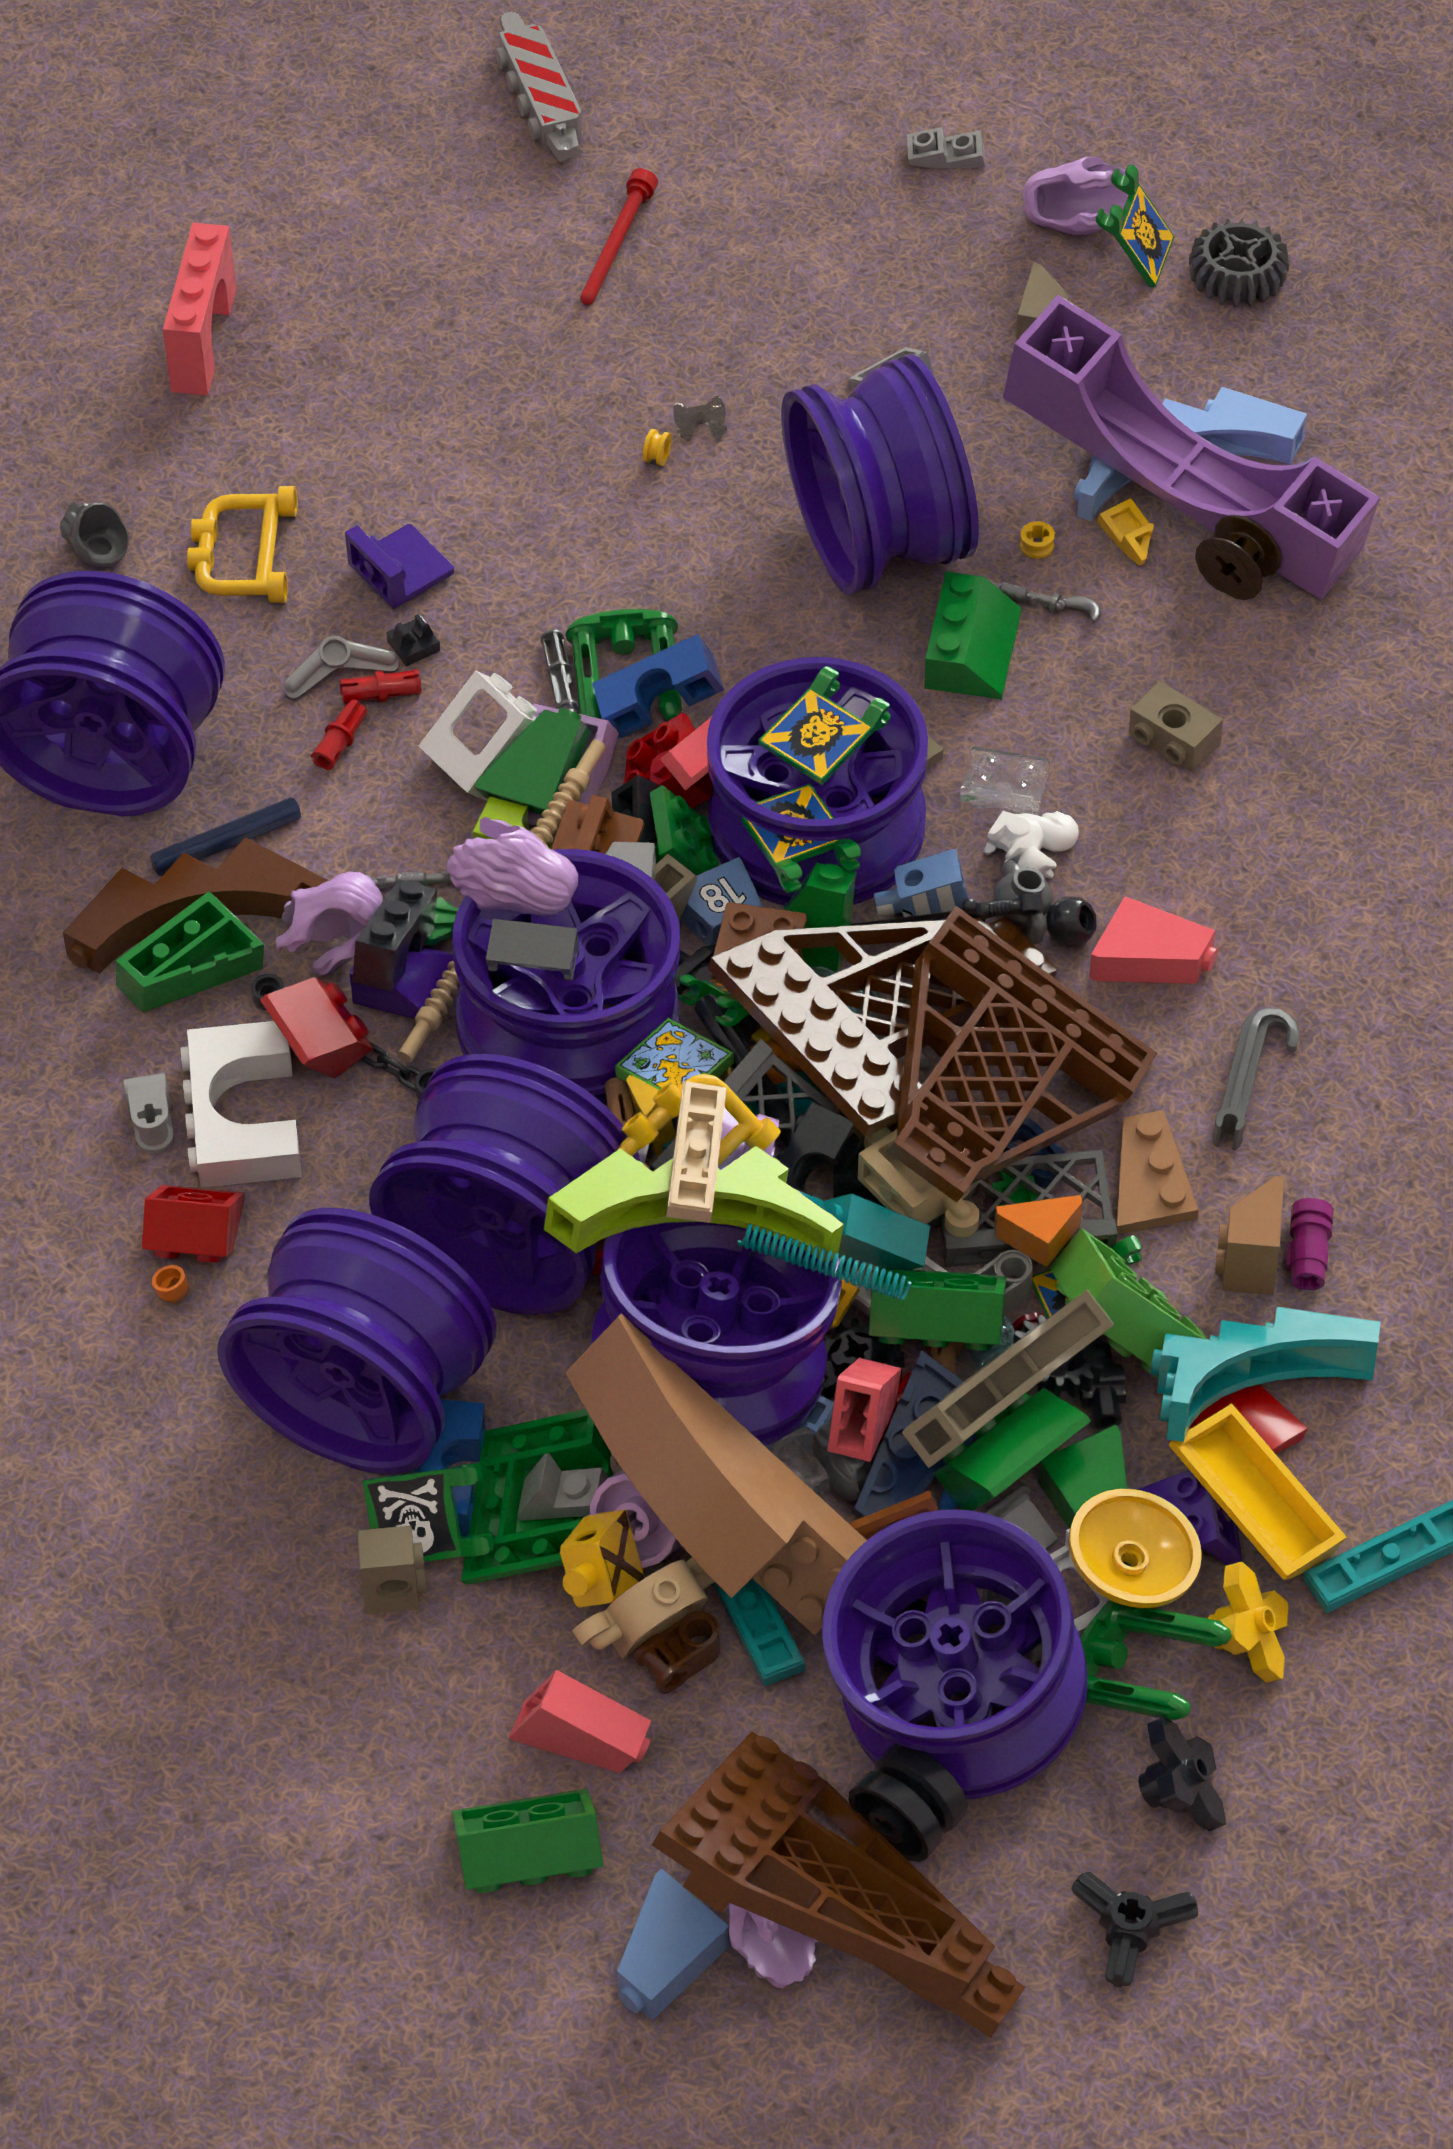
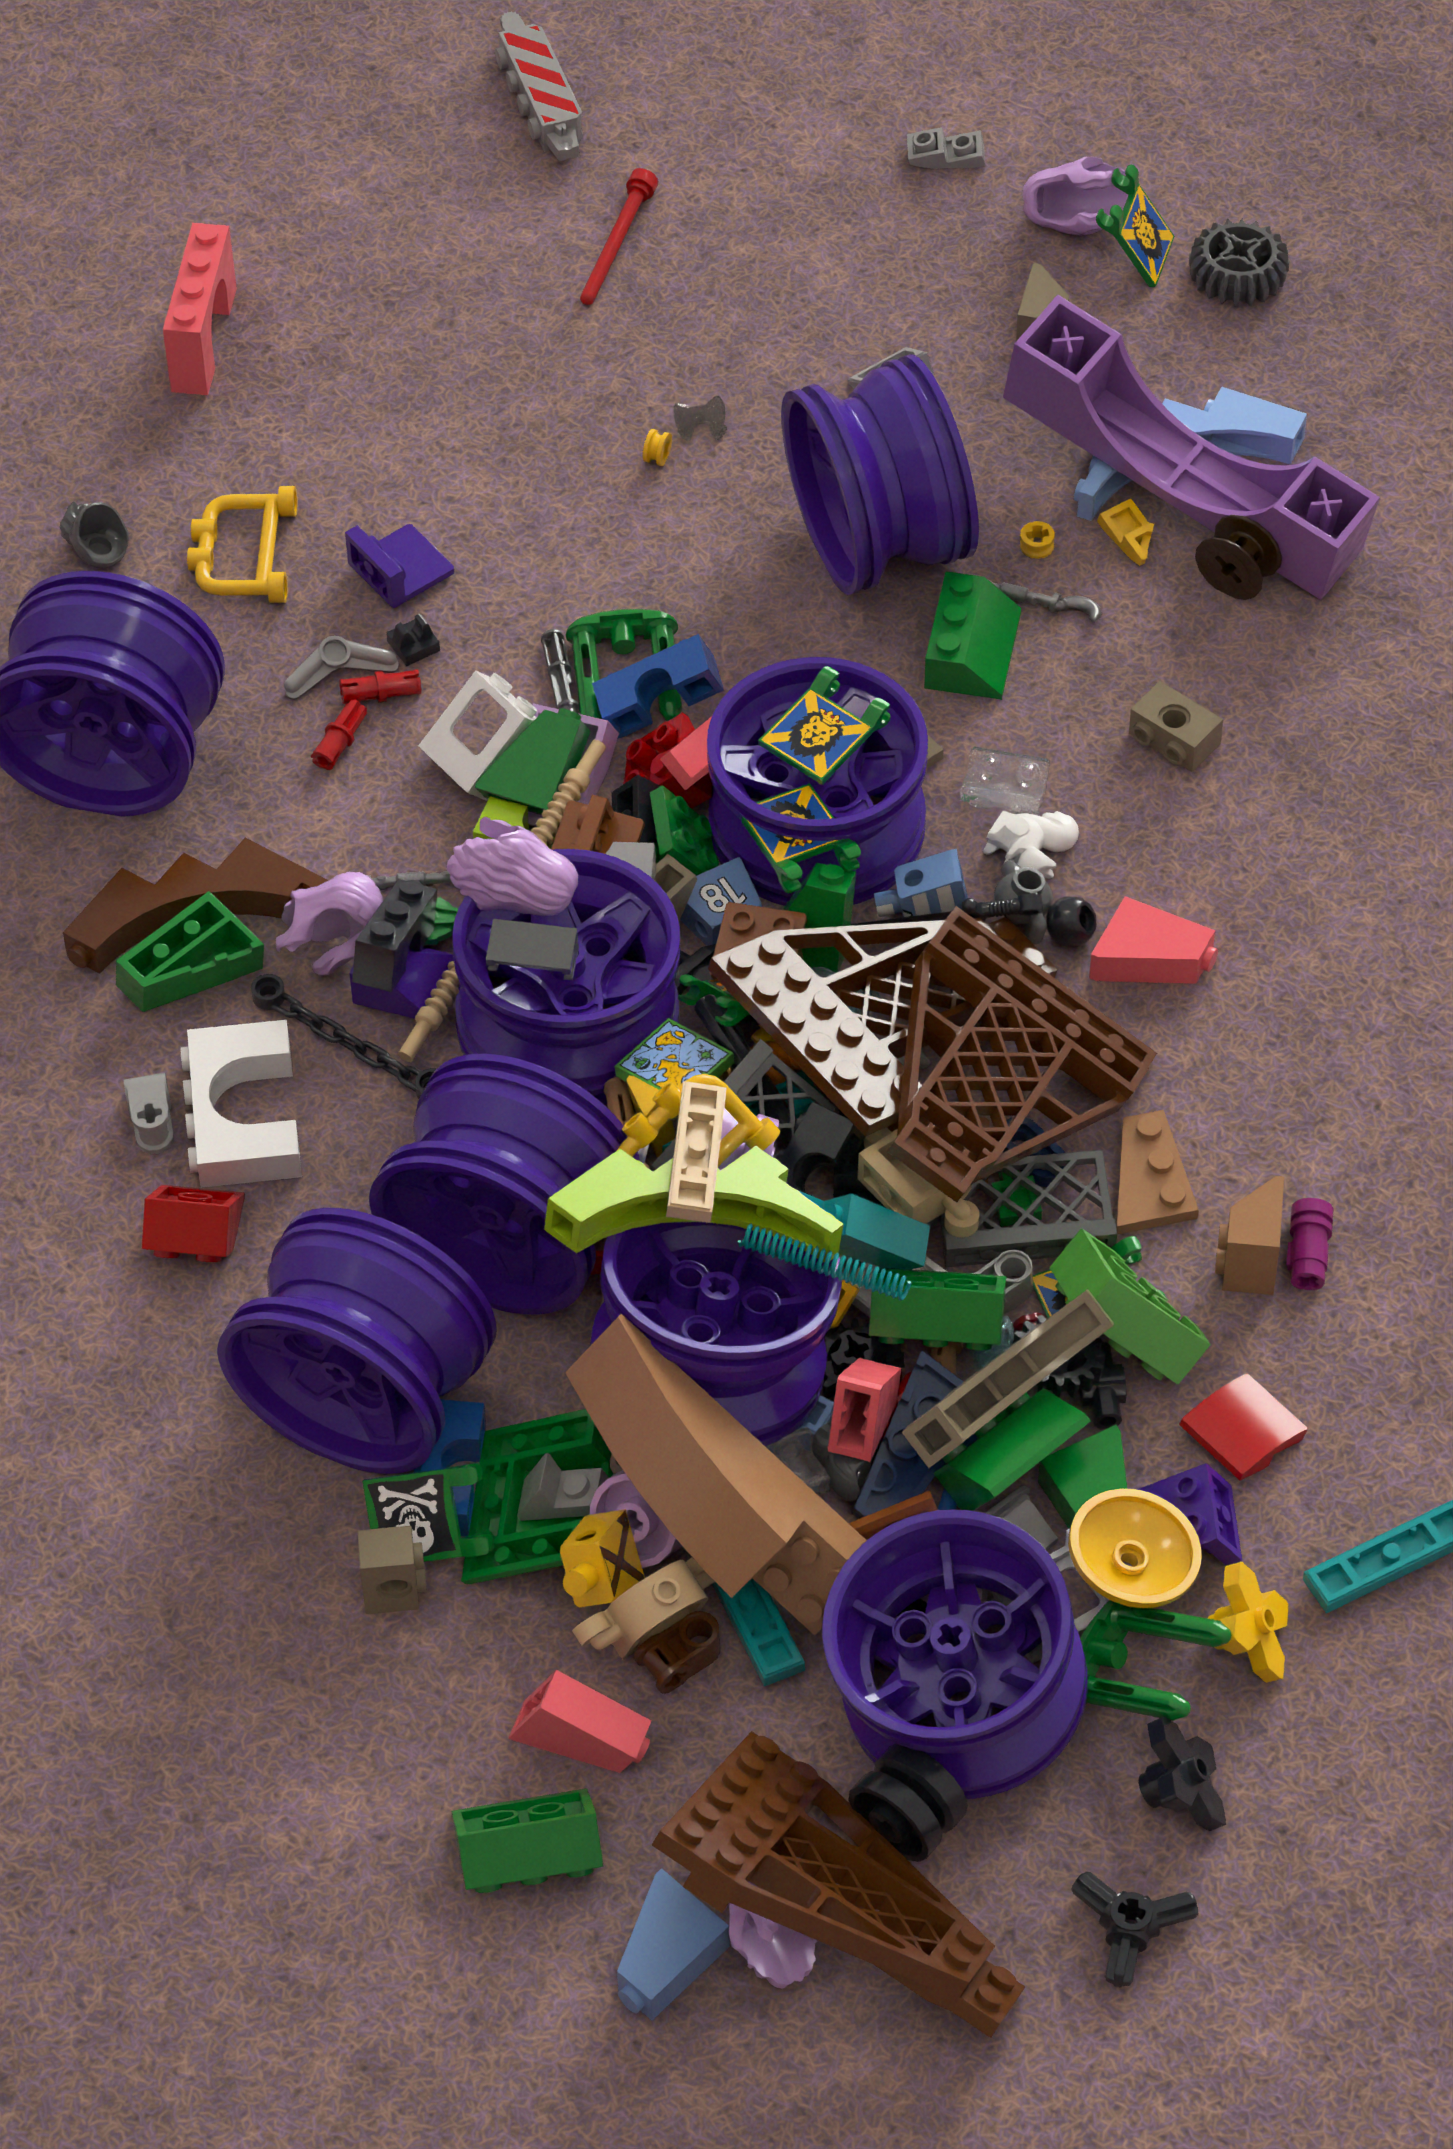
dark blue axle [150,797,301,875] -> none
orange hinge [152,1265,189,1303] -> none
slope [260,977,373,1078] -> none
orange slope [995,1195,1083,1267] -> none
teal arch [1151,1307,1381,1442] -> none
yellow slope [1169,1404,1347,1580] -> none
dark grey piece [1213,1008,1299,1150] -> none

